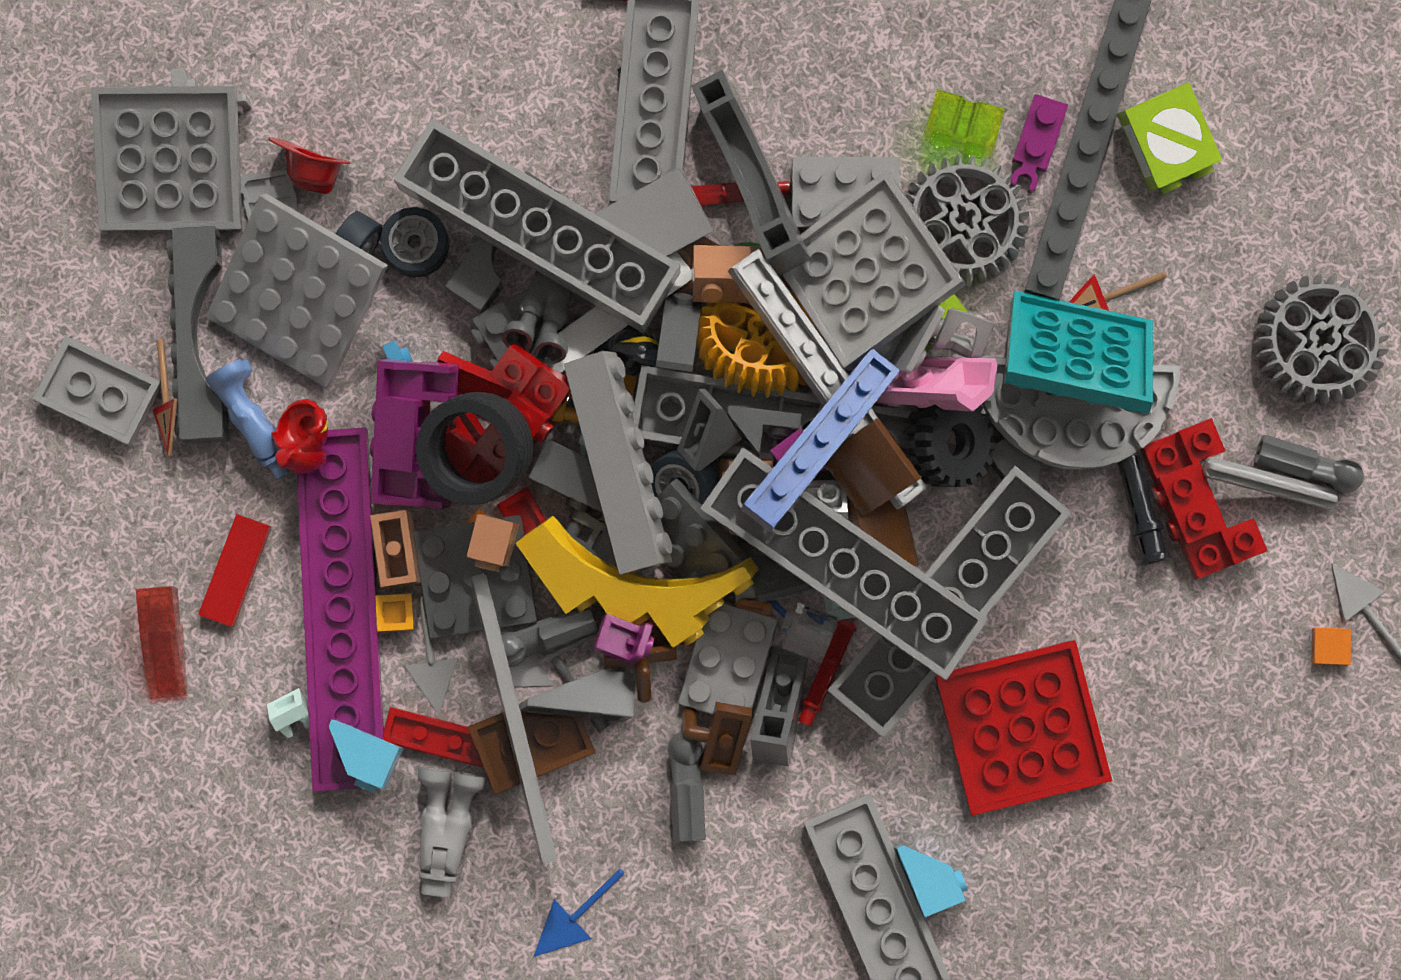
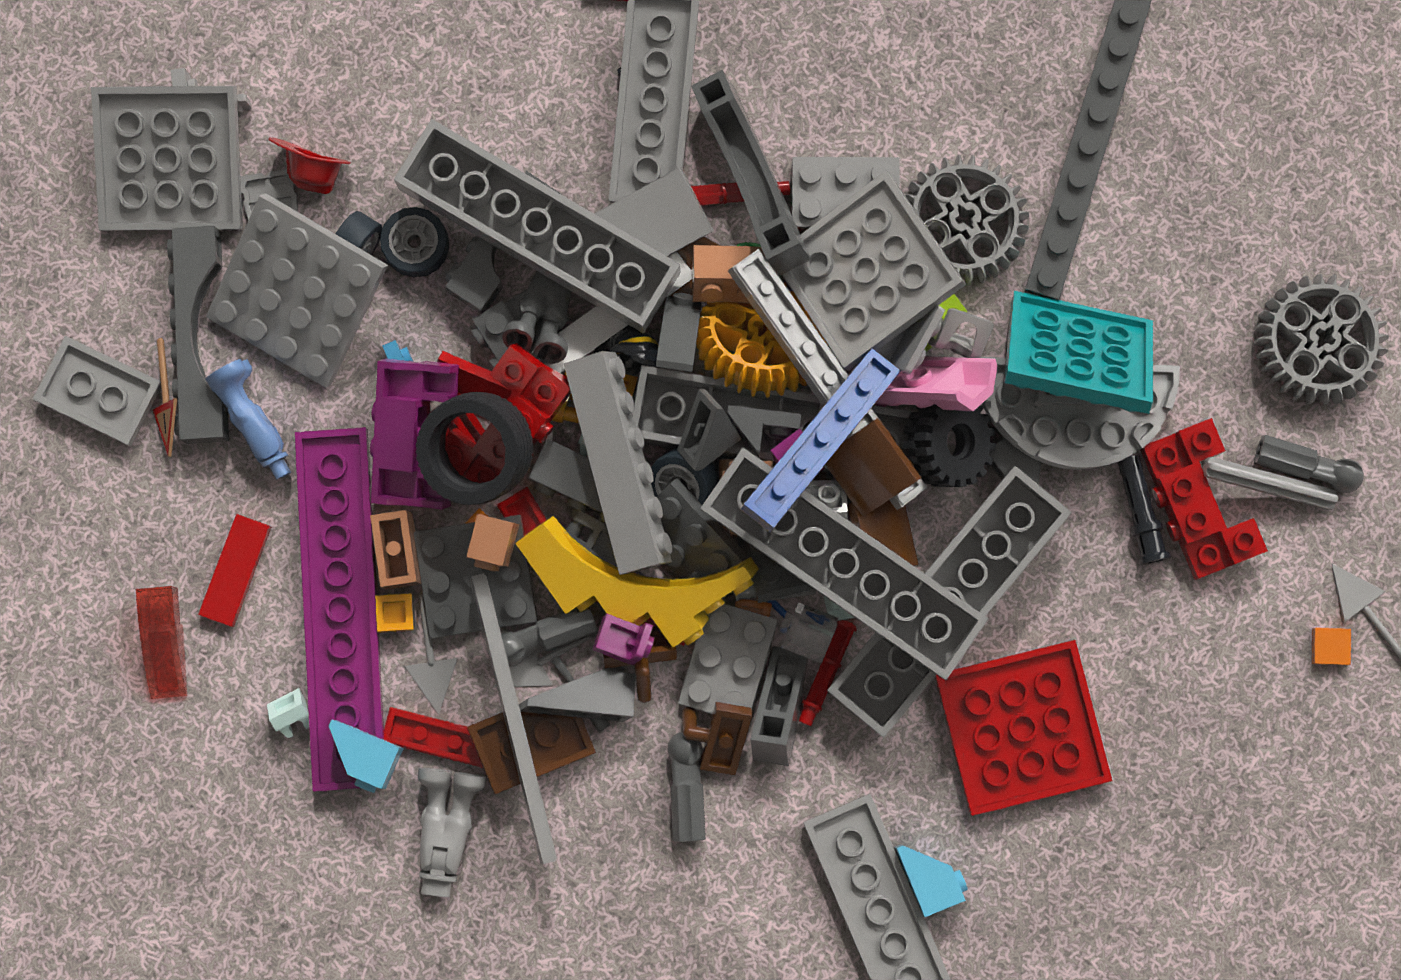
red hair [271,399,329,474] -> none
blue piece [533,869,624,957] -> none
clear neon green brick [923,89,1005,159] -> none
magenta plate [1010,94,1068,193] -> none
medium nougat piece [1069,272,1167,311] -> none
lime brick [1117,82,1222,194] -> none

